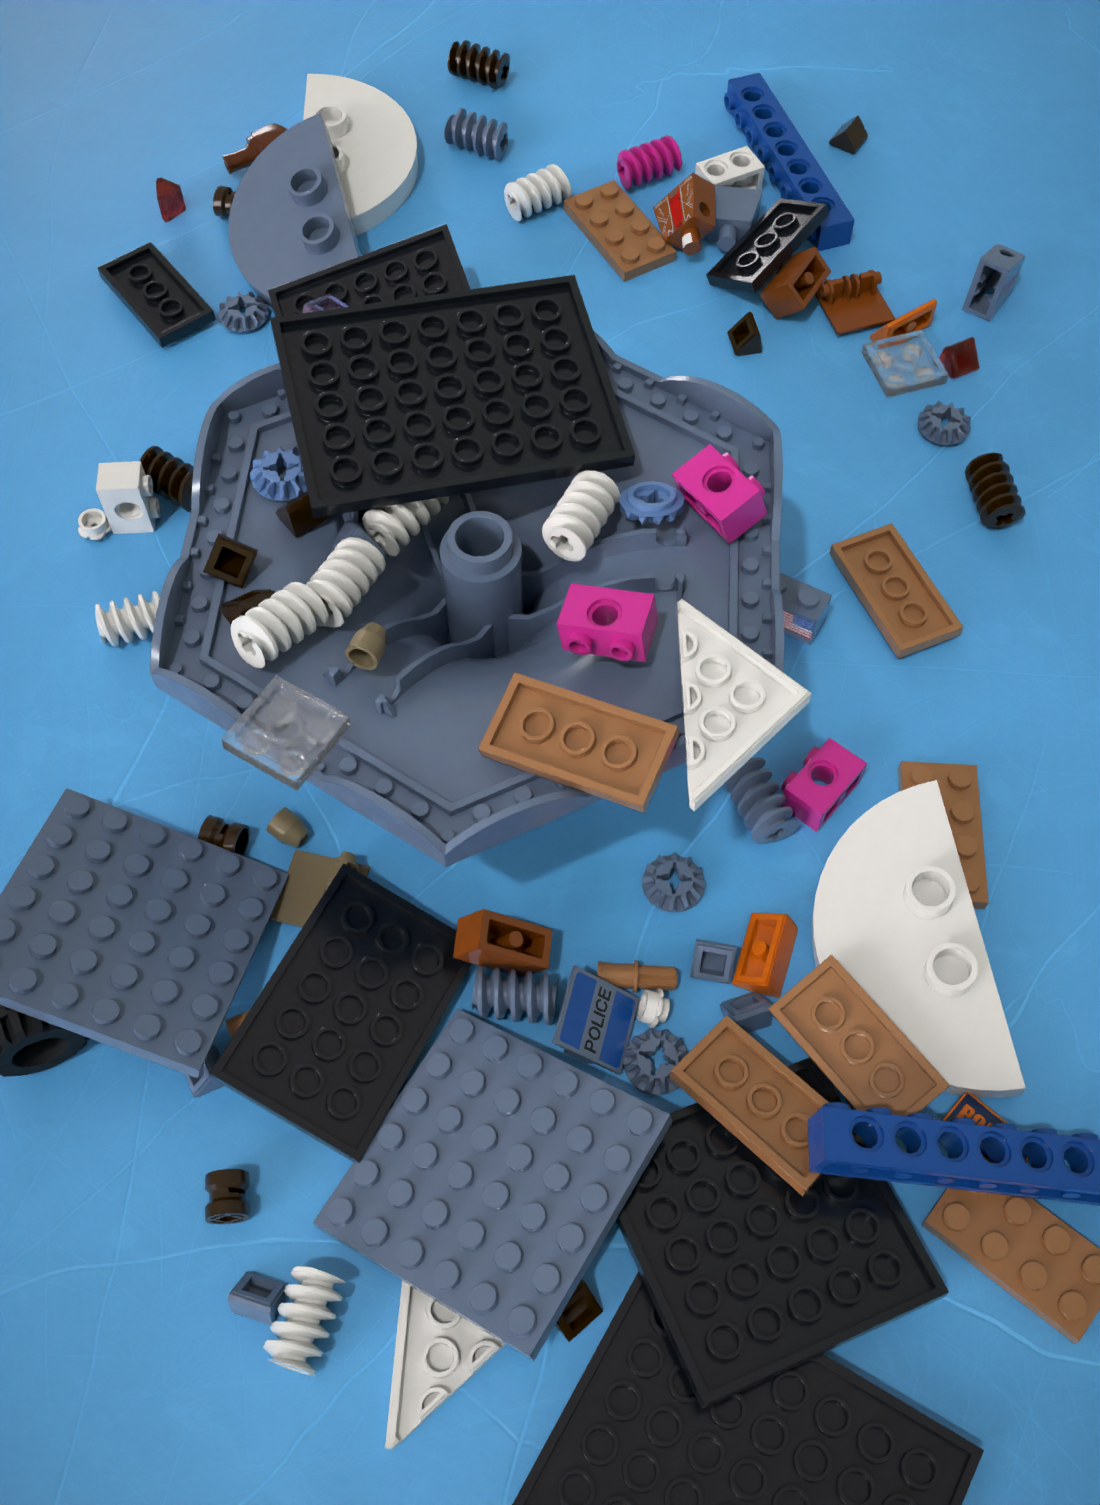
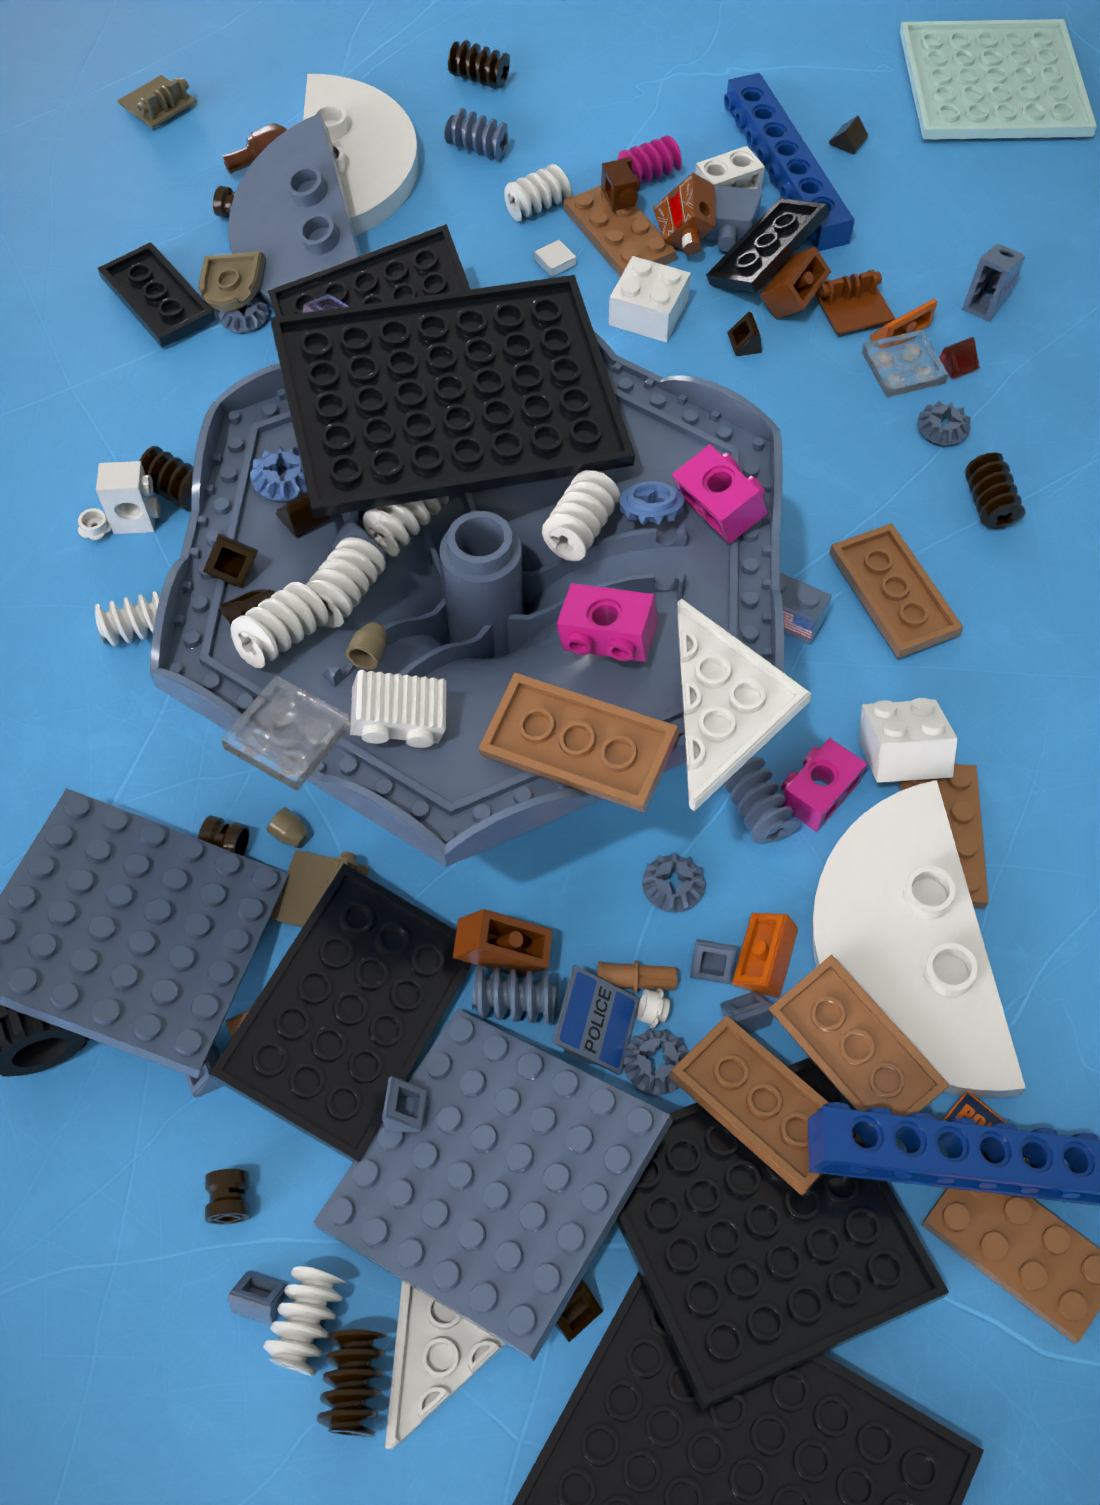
clear red slope [156,178,186,222] -> none
none -> dark tan hinge [117,75,197,129]
none -> dark tan tile [199,251,266,311]
none -> dark brown piece [317,1329,387,1437]
none -> white brick [350,670,446,748]
none -> sand blue slope [382,1076,428,1132]
none -> white tile [534,240,576,277]
none -> reddish brown brick [601,157,640,211]
none -> white brick [609,256,691,343]
none -> white brick [859,698,958,783]
none -> light aqua plate [900,19,1097,140]

